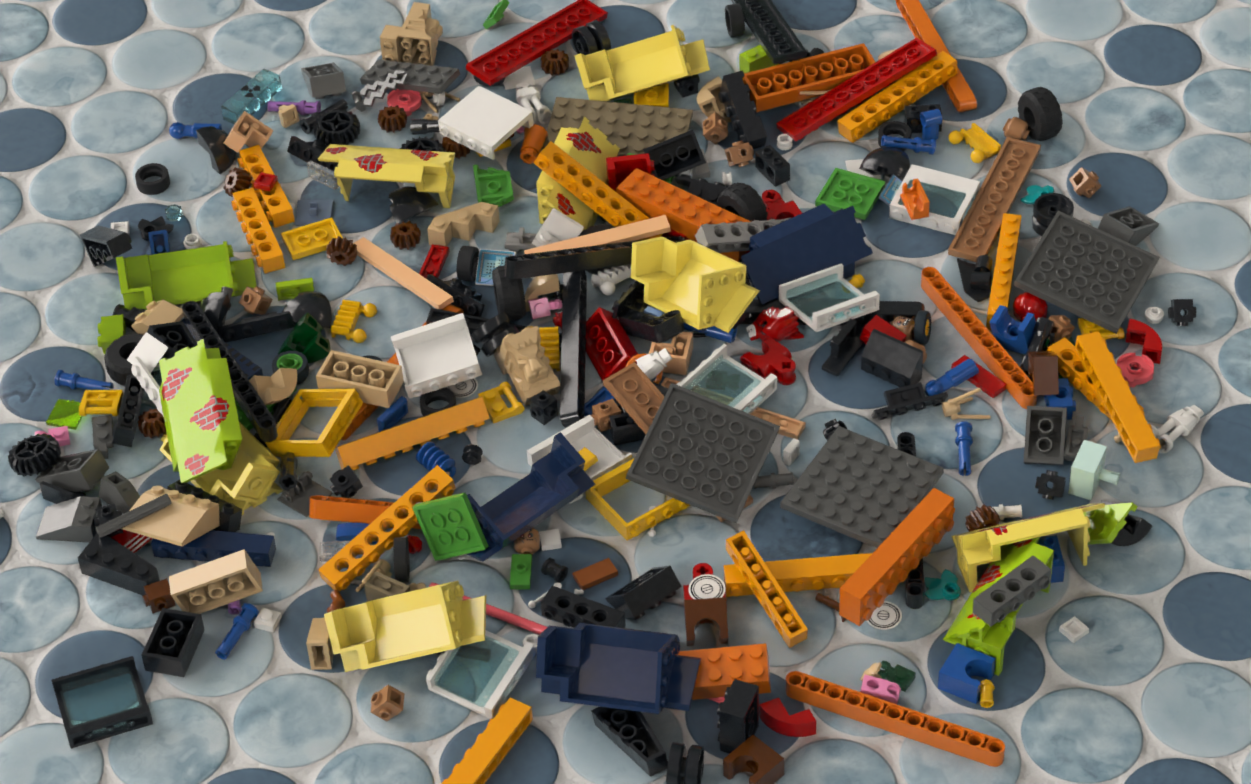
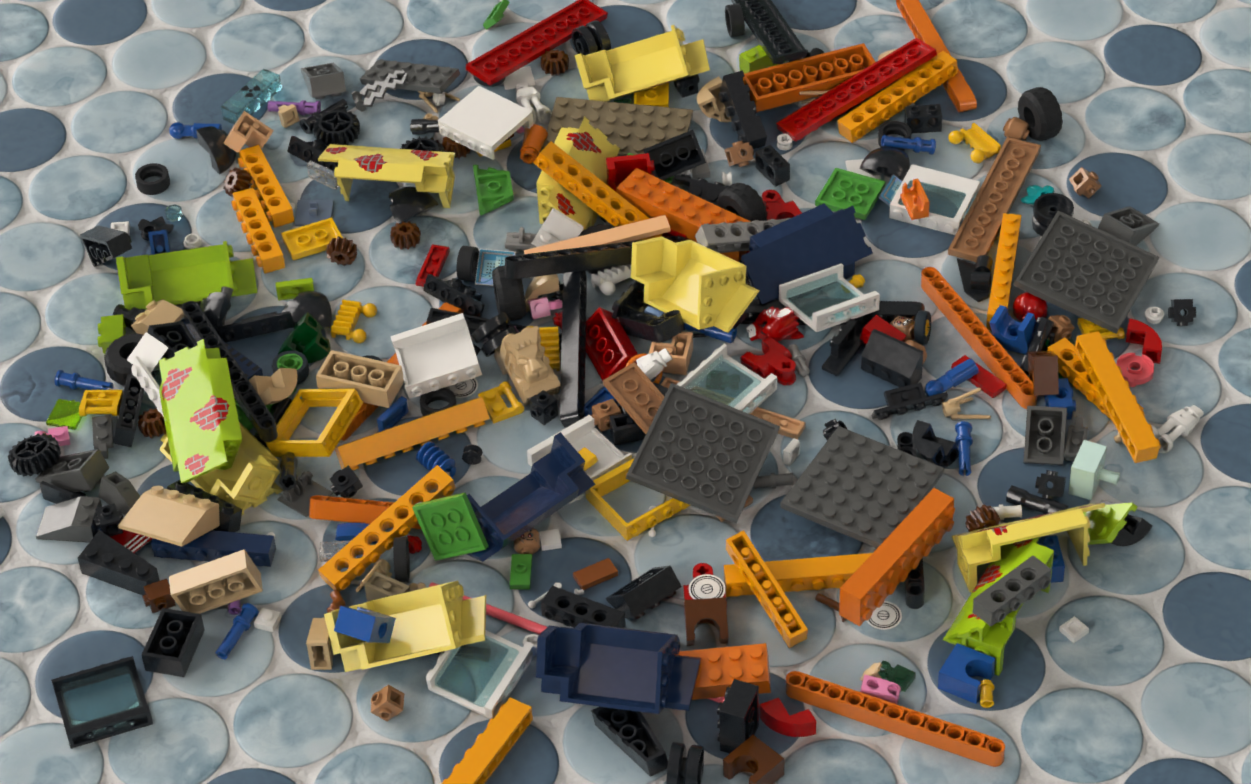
dark grey axle [96,494,172,538] -> none
medium nougat brick [239,286,273,315] -> none
red tile [253,172,278,191] -> none
light nougat tile [353,237,454,310] -> none
reddish brown gear [378,105,407,133] -> none
tan brick [380,2,443,66] -> none
coral plate [387,89,422,116] -> none
tan brick [427,202,500,246] -> none
black bush [541,558,568,583] -> none
medium nougat brick [703,112,728,144] -> none
blue piece [920,109,942,140] -> none
teal plate [925,569,961,600] -> none
none -> blue piece [334,606,396,643]
none -> light grey axle [787,344,810,377]
none -> black brick [912,420,959,467]
none -> black axle [1006,485,1068,514]

